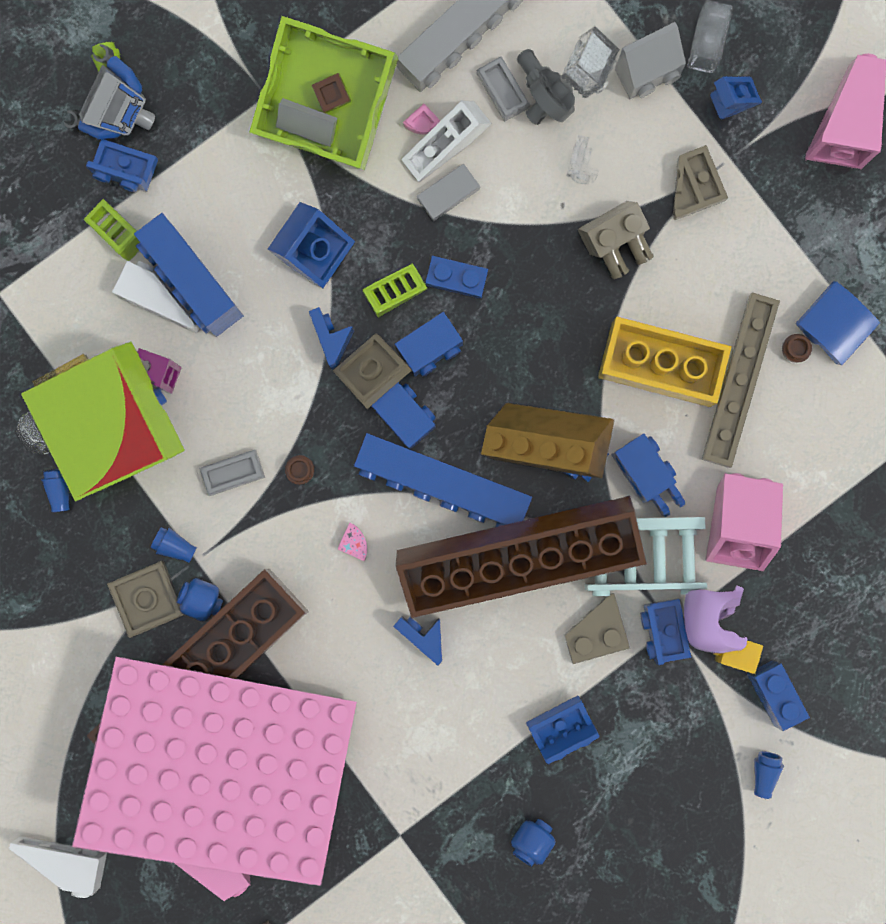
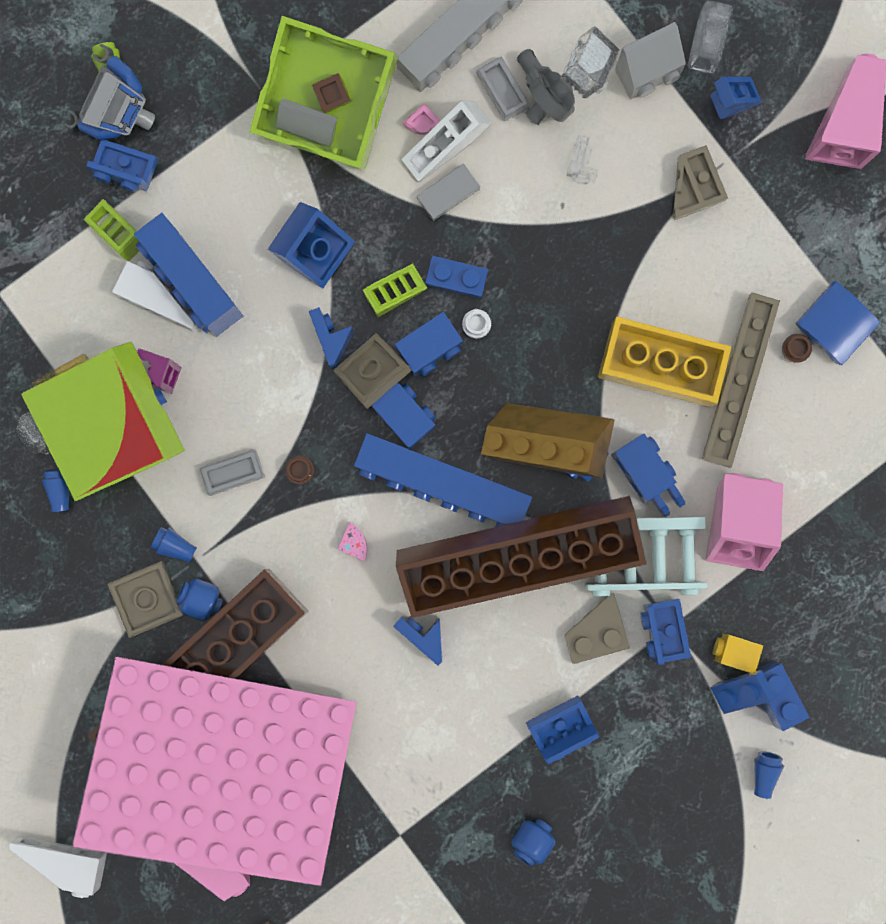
dark tan brick [577,201,654,279] -> none
lavender piece [684,585,748,654] -> none
none -> white plate [462,309,491,339]
none -> blue plate [710,670,775,714]

